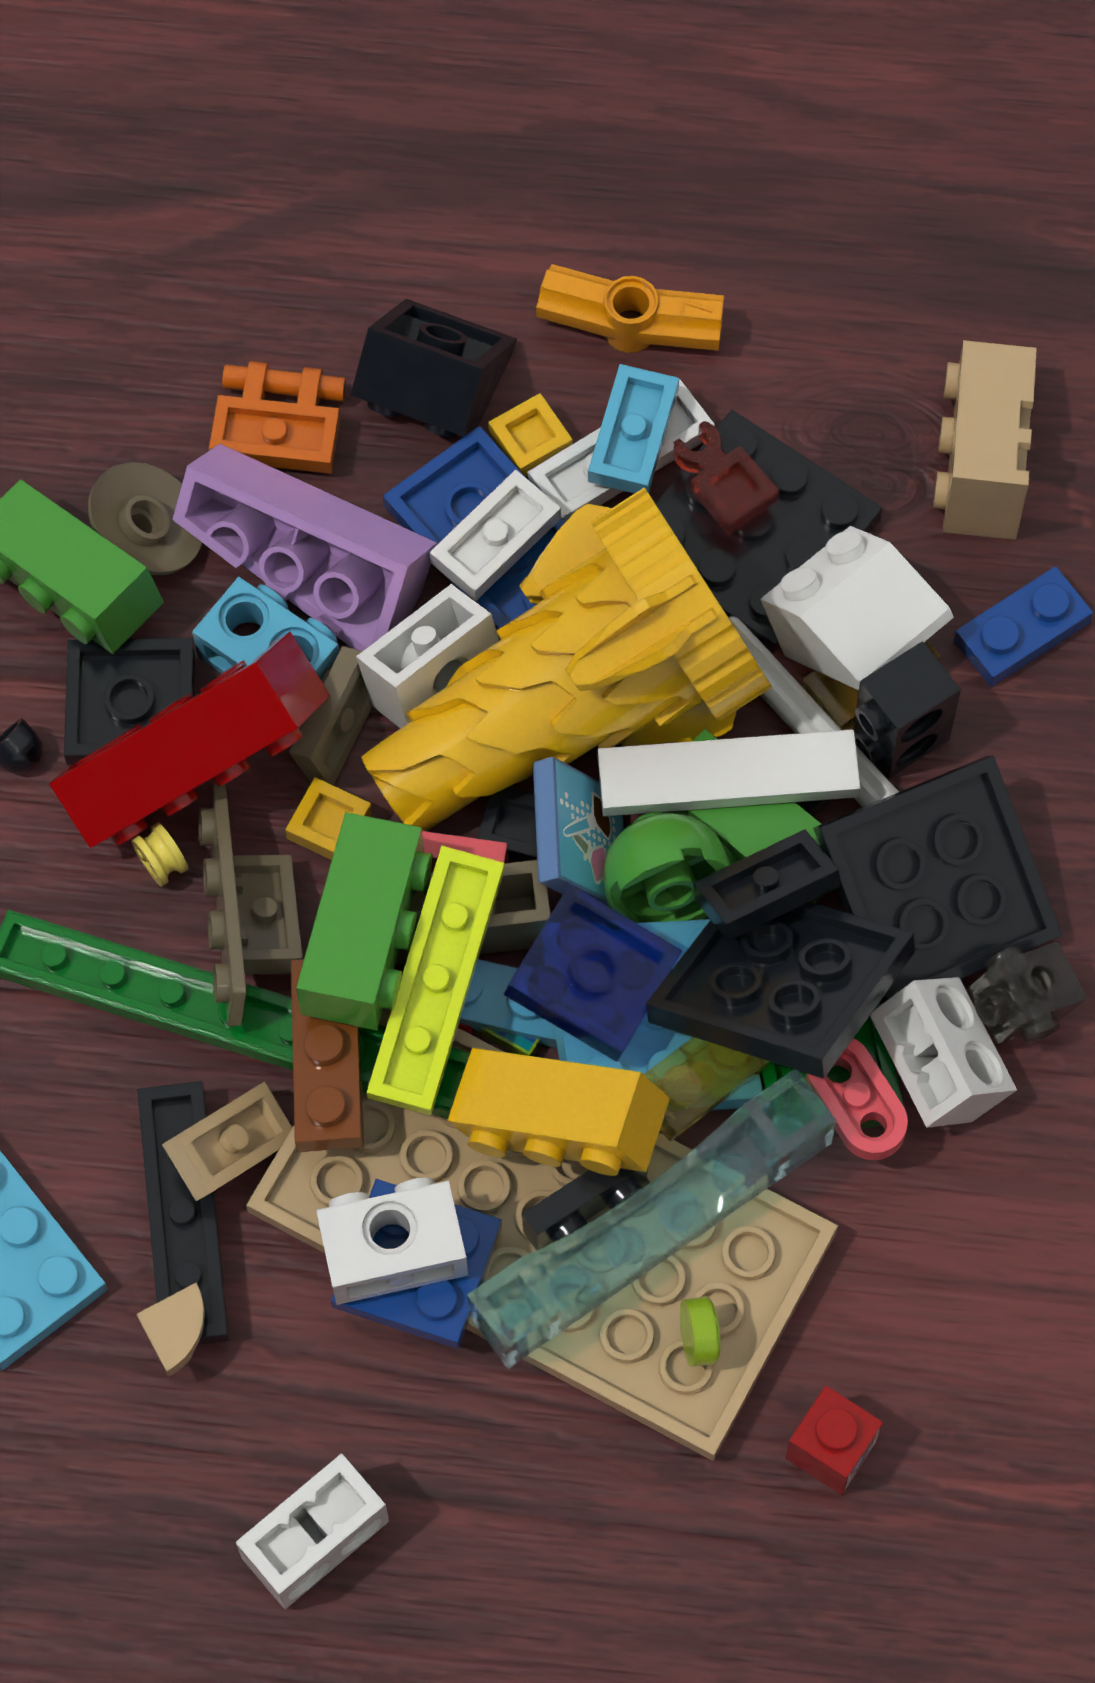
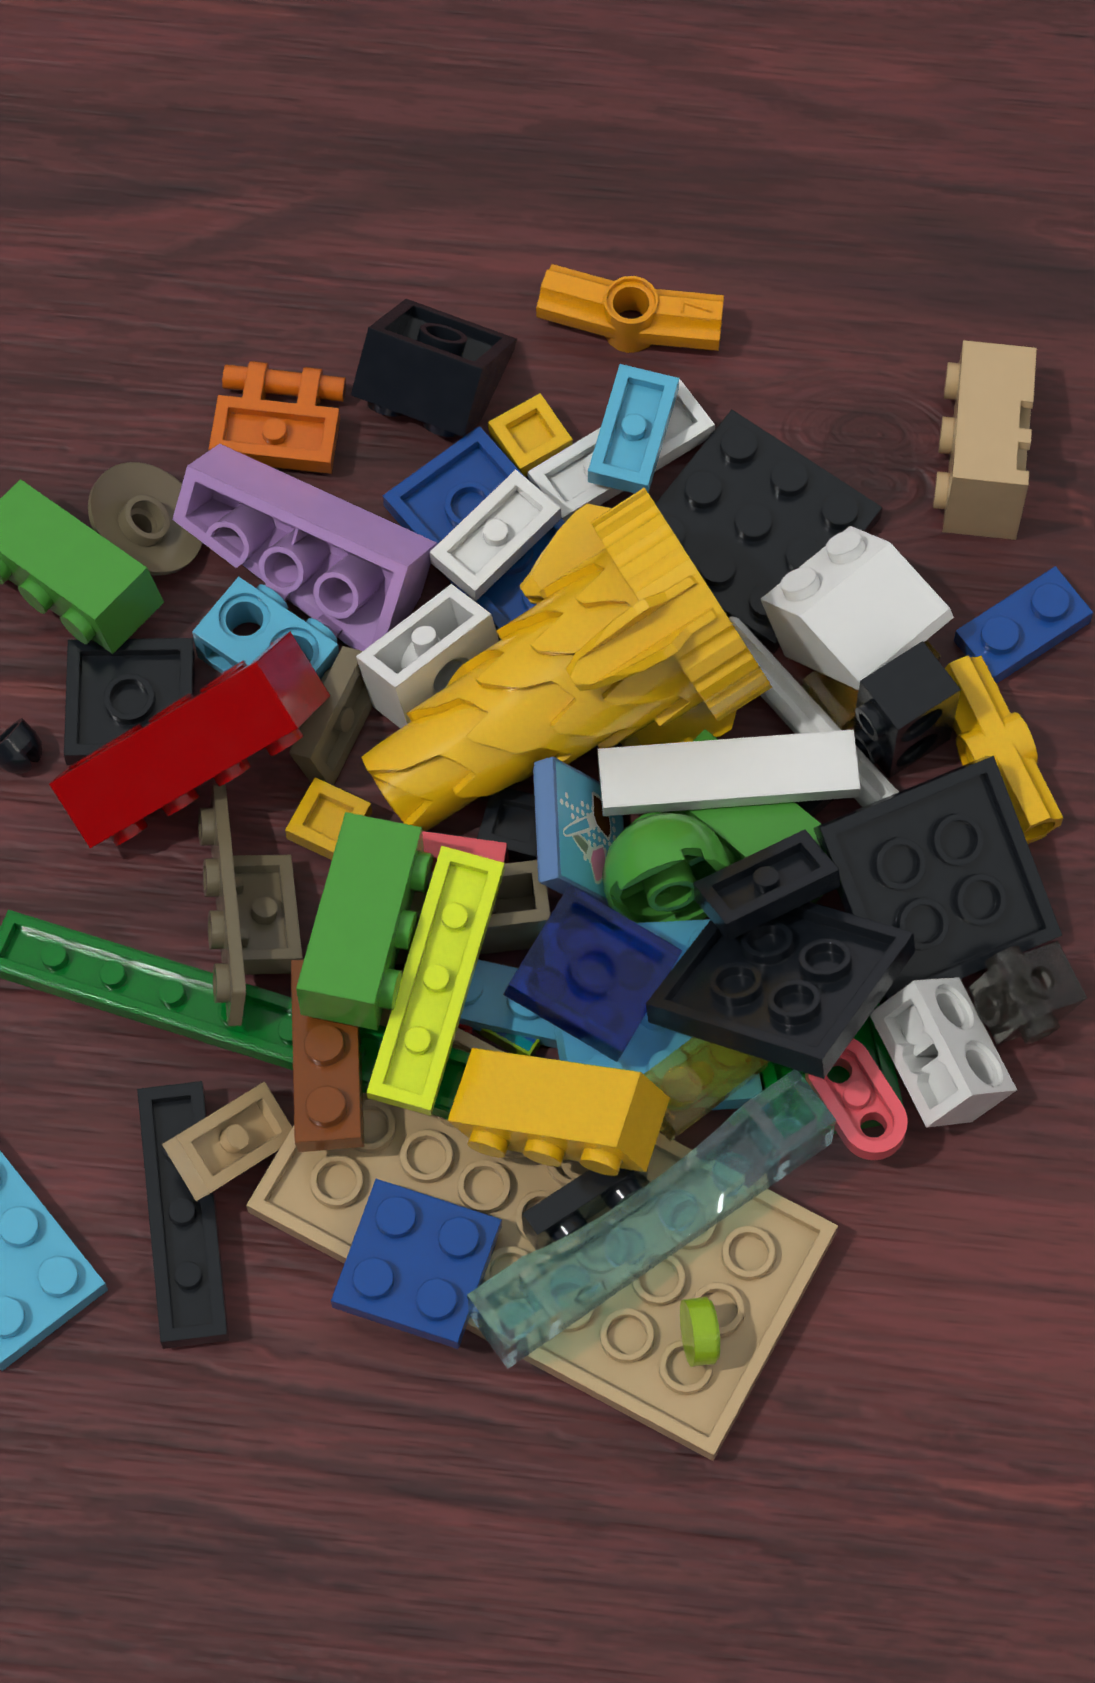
light yellow bush [130,822,189,887] -> none
tan tile [137,1283,205,1377] -> none
white brick [235,1453,389,1610] -> none
white brick [316,1178,468,1305] -> none
clear red plate [673,421,779,535] -> none
red brick [785,1385,883,1496] -> none
none -> yellow piece [944,655,1063,844]

